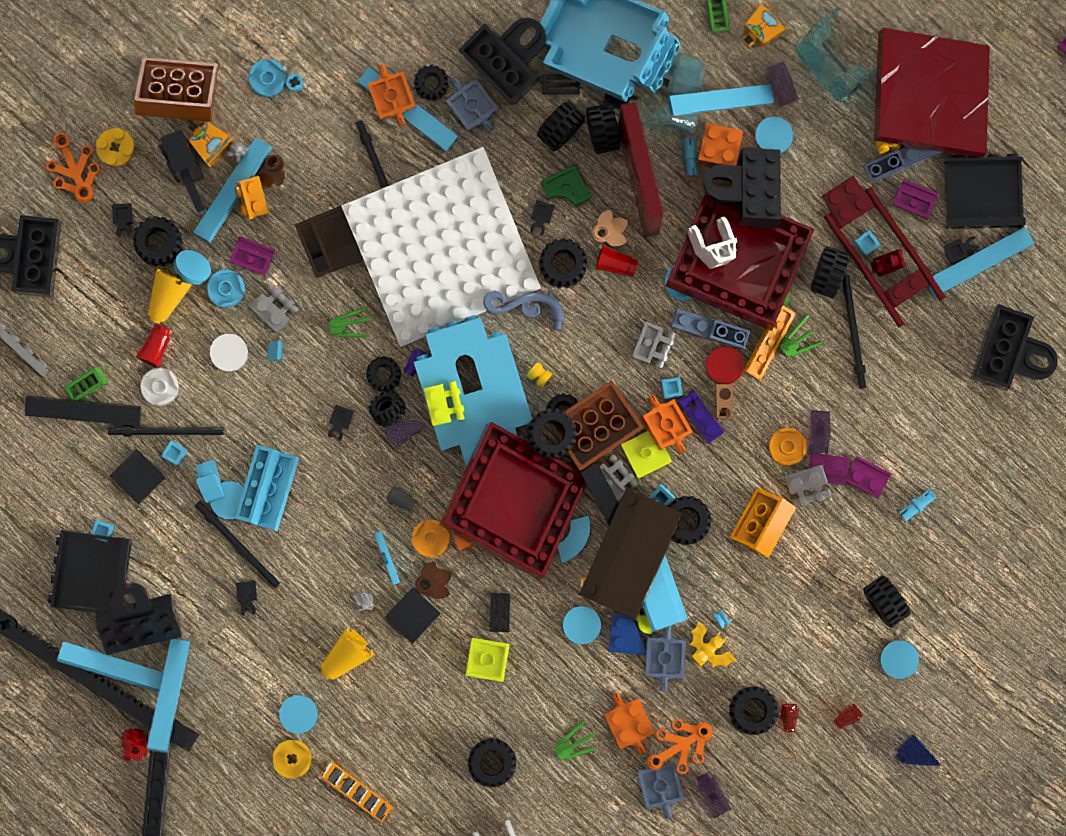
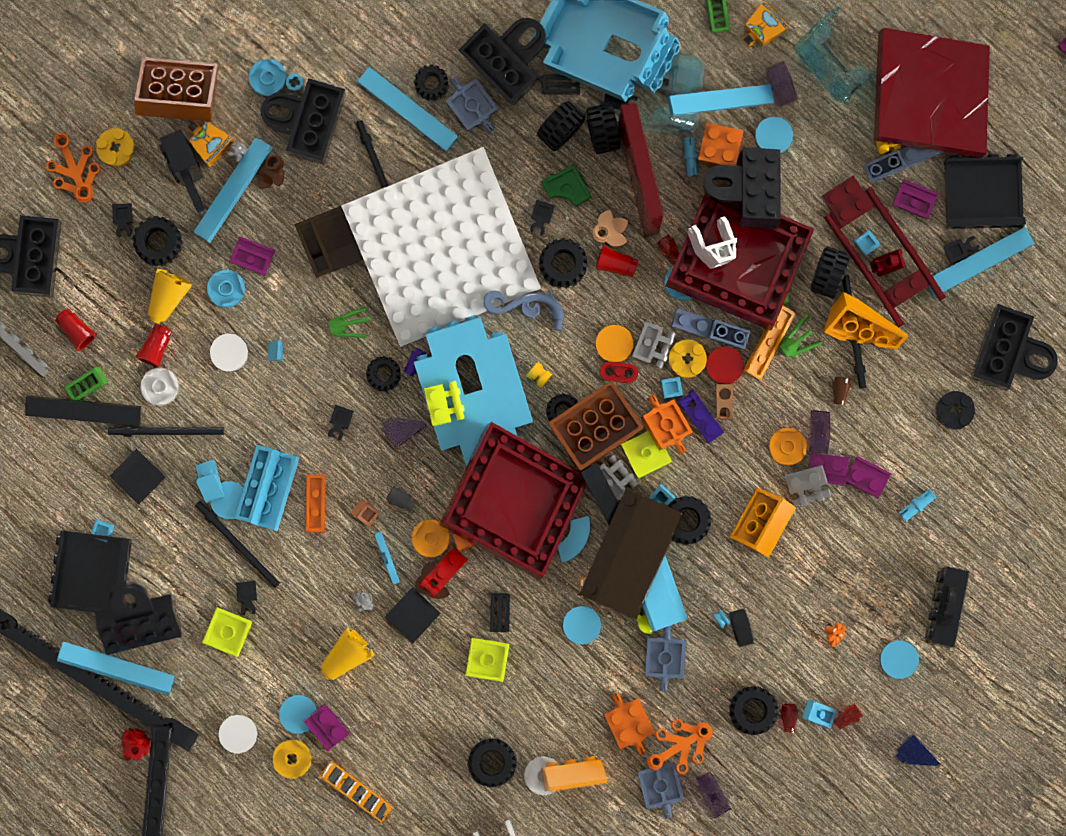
medium azure tile [147,639,190,753] -> none
medium azure tile [161,440,188,467] -> none
medium azure tile [173,250,211,285] -> none
light orange bracket [235,176,269,220] -> none
light grey plate [249,284,299,333] -> none
orange plate [367,64,416,127] -> none
black tyre [368,390,406,427] -> none
black tyre [526,409,577,459] -> none
bright green plant [554,721,595,761] -> none
blue wing [609,613,646,655] -> none
yellow animal [690,622,736,668] -> none
black tyre [863,575,911,628] -> none
none -> red plant [55,308,97,351]
none -> neon yellow plate [202,607,253,657]
none -> white tile [219,715,258,754]
none -> black brick [261,78,346,165]
none -> magenta plate [303,703,350,751]
none -> orange tile [305,475,326,533]
none -> nougat slope [351,499,380,527]
none -> red plate [419,547,468,598]
none -> white tile [524,756,559,795]
none -> light orange slope [541,756,608,791]
none -> light orange tile [596,325,633,362]
none -> red plate [600,362,638,383]
none -> clear red cone [657,234,680,264]
none -> yellow plate [668,340,707,378]
none -> black tyre [729,609,754,647]
none -> medium azure slope [802,700,837,728]
none -> light orange wedge [824,292,908,350]
none -> orange plant [825,622,846,647]
none -> reddish brown cone [832,377,851,405]
none -> black brick [925,566,970,648]
none -> black plate [936,391,975,430]

